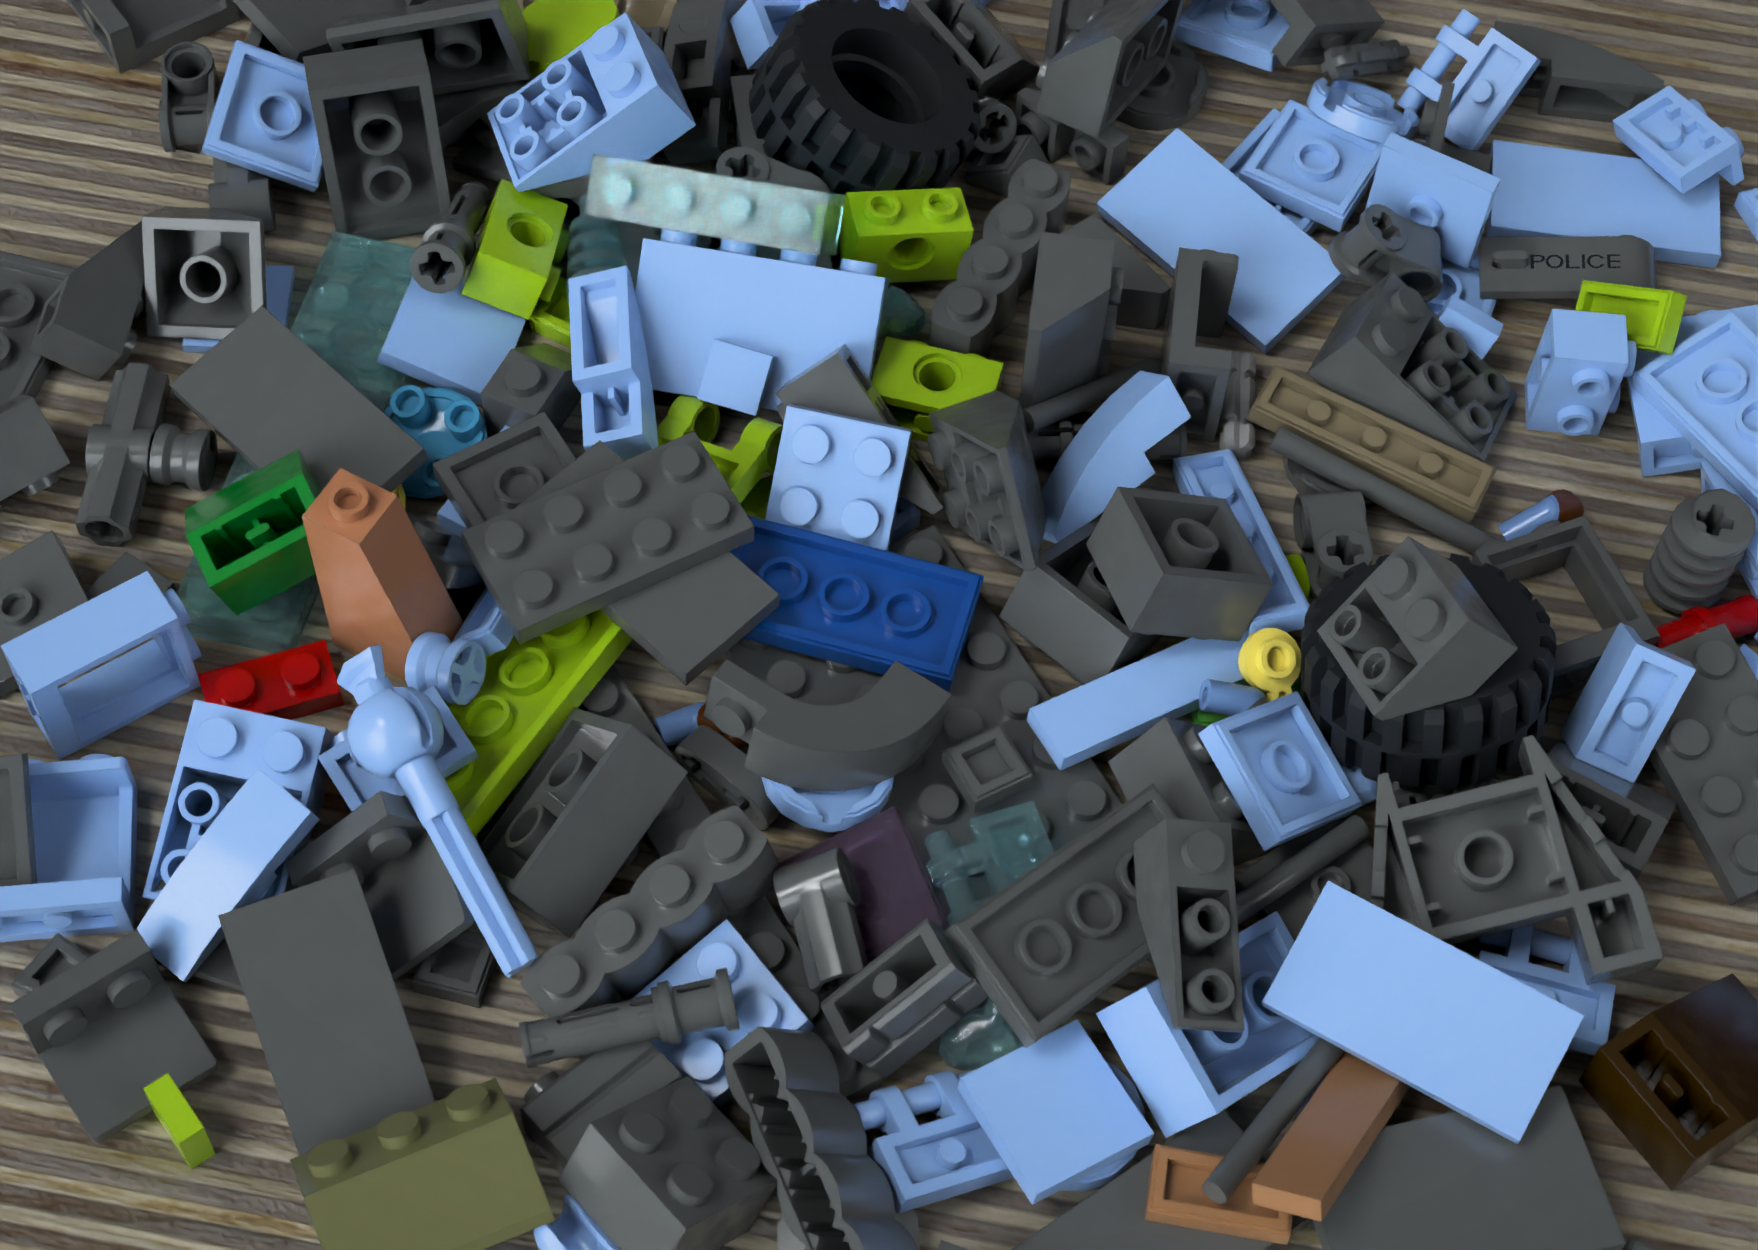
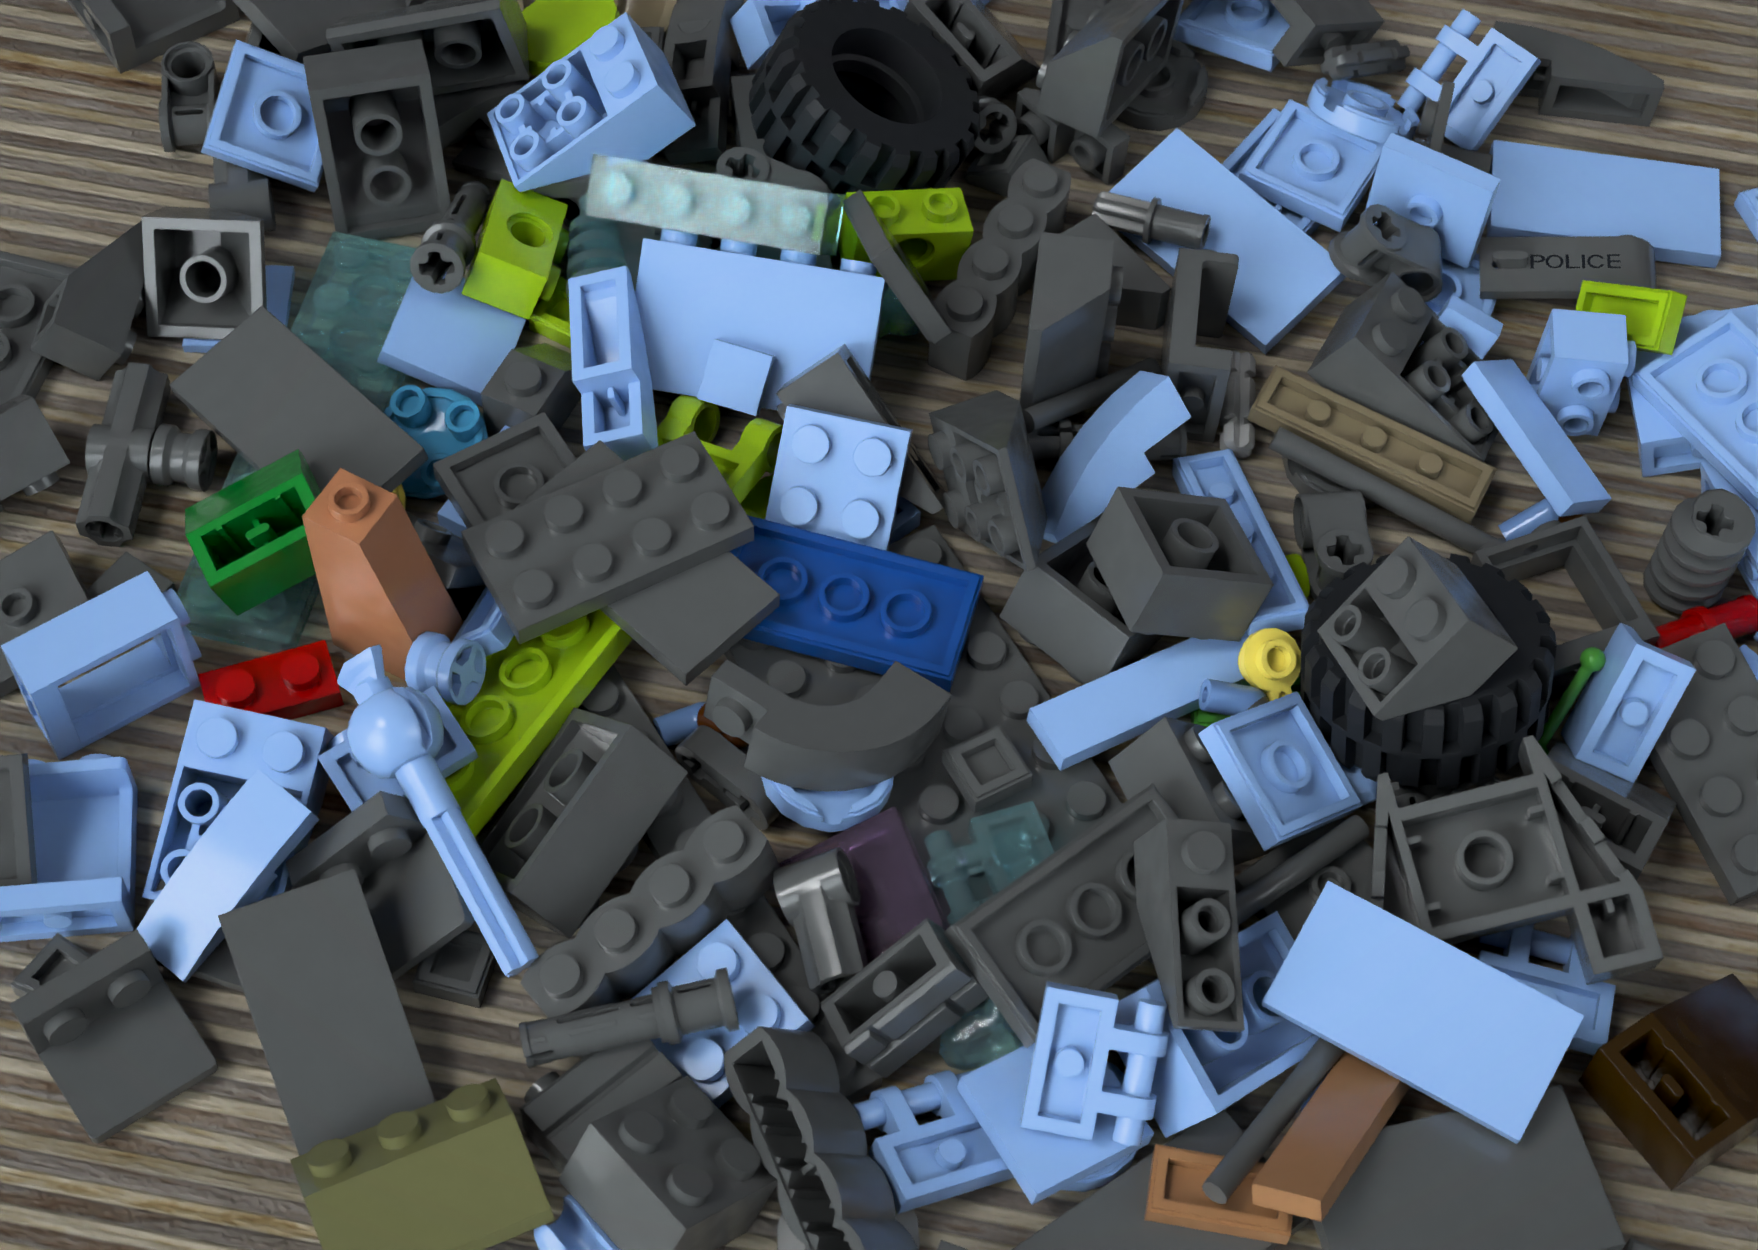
lime tile [143,1073,216,1170] -> none
lime brick [871,336,1004,443] -> none
light blue bracket [1612,85,1744,194] -> none
none -> dark grey tile [842,189,952,344]
none -> light blue plate [1021,981,1169,1146]
none -> dark grey axle [1092,191,1211,250]
none -> light blue tile [1461,359,1612,517]
none -> bright green hinge [1538,647,1606,755]

